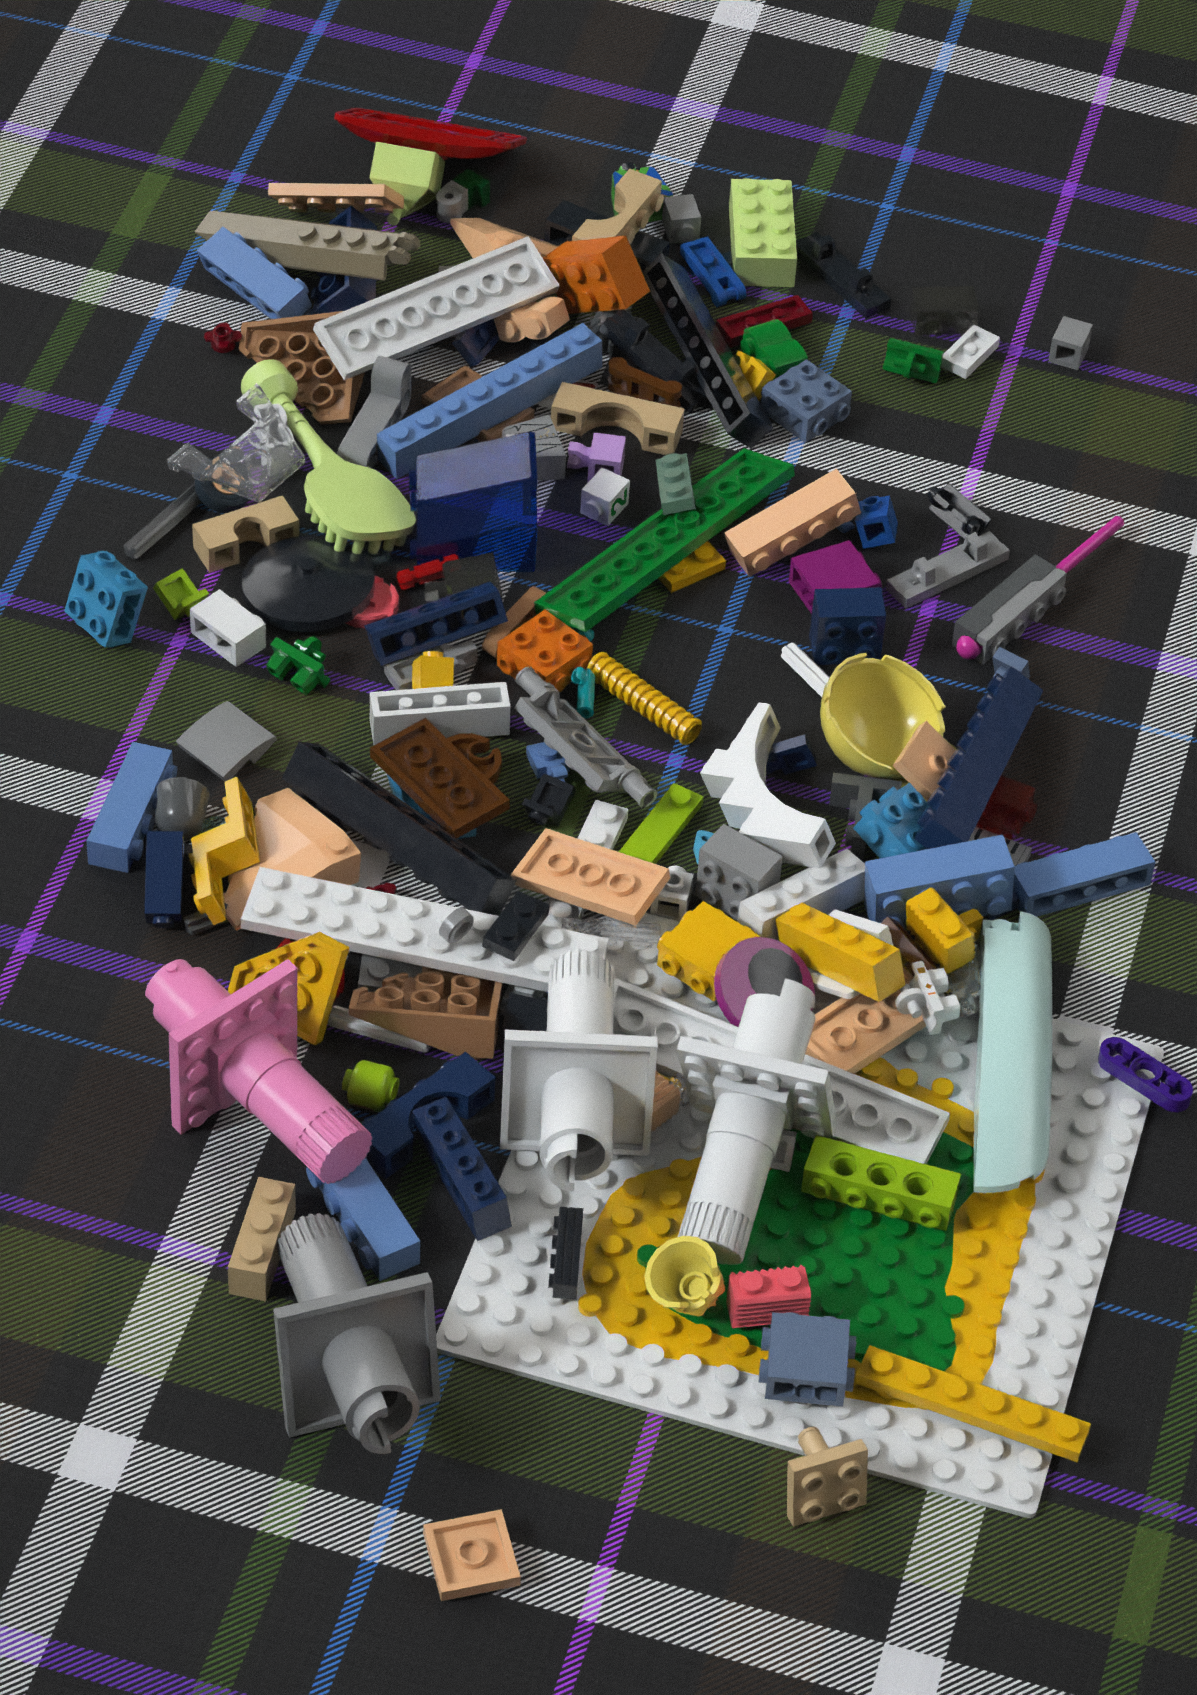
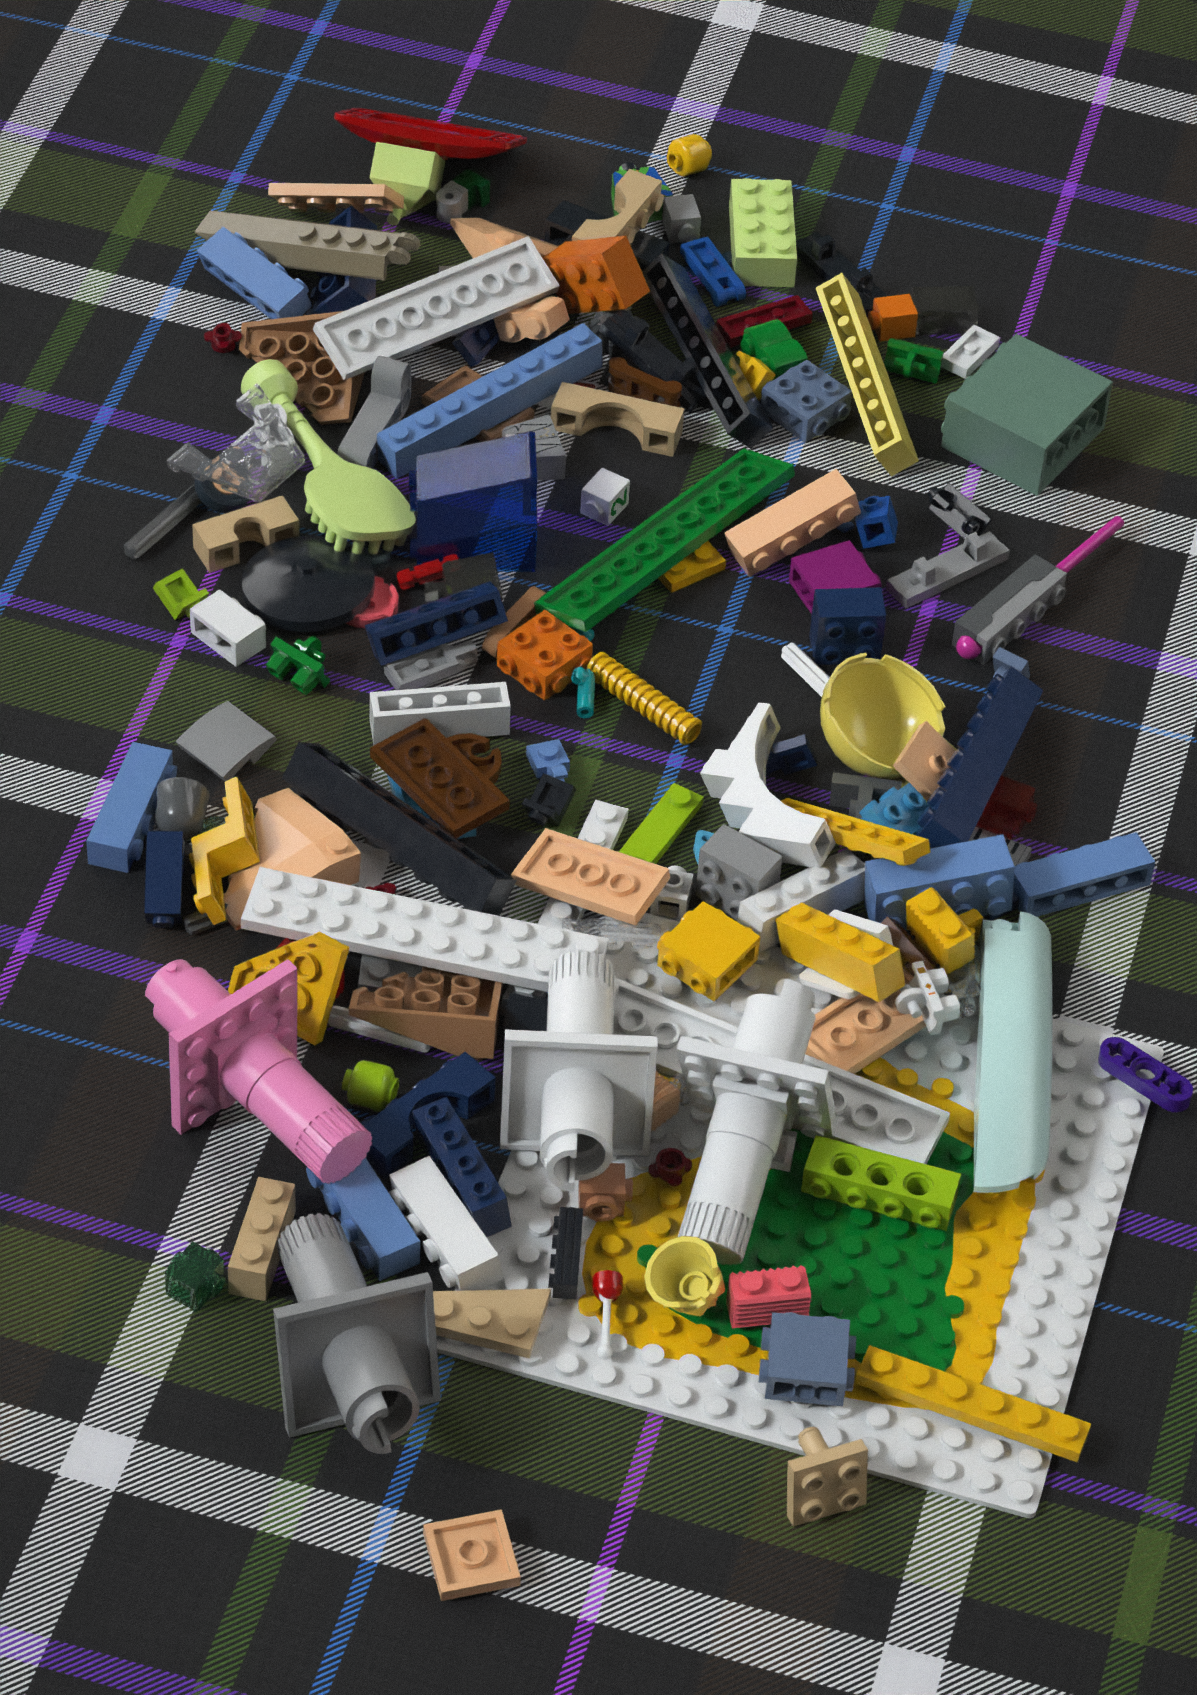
dark azure brick [64,551,148,648] -> none
yellow brick [412,651,454,689] -> none
light grey tile [439,907,474,943] -> none
black plate [482,891,550,961] -> none
light grey plate [514,667,658,808] -> none
lavender brick [567,433,626,482] -> none
sand green plate [655,453,696,515] -> none
magenta piece [714,937,815,1027] -> none
light grey brick [1048,316,1093,370] -> none
none -> clear green brick [165,1241,226,1313]
none -> white brick [388,1156,503,1291]
none -> tan wing [433,1289,551,1359]
none -> nougat brick [578,1163,633,1222]
none -> hinge [592,1270,623,1360]
none -> dark red plate [648,1148,692,1187]
none -> yellow head [667,134,712,177]
none -> yellow plate [781,798,931,866]
none -> light yellow brick [816,273,919,477]
none -> orange brick [868,294,918,342]
none -> sand green brick [941,334,1113,496]

